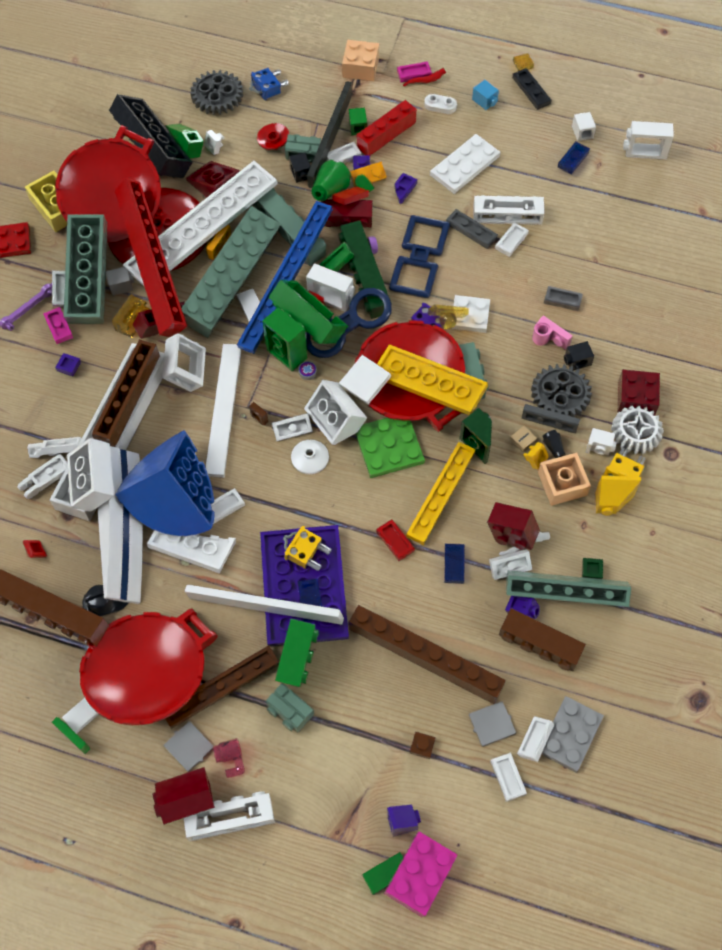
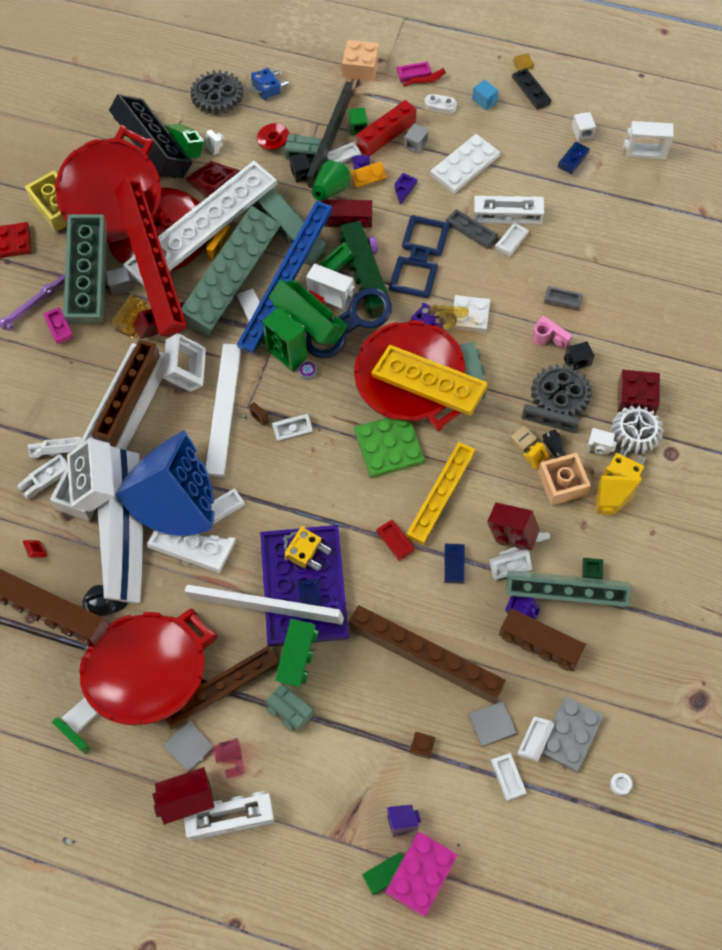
white tile [52,271,65,307] -> none
dark purple plate [55,353,81,377] -> none
white dish [291,440,329,474] -> none
white slope [304,380,367,445] -> none
red tile [332,186,369,205] -> none
white tile [339,355,391,405] -> none
green tile [355,174,375,192] -> none
dark green slope [460,408,492,464] -> none
none -> light grey brick [404,123,429,154]
none -> white tile [610,773,633,796]

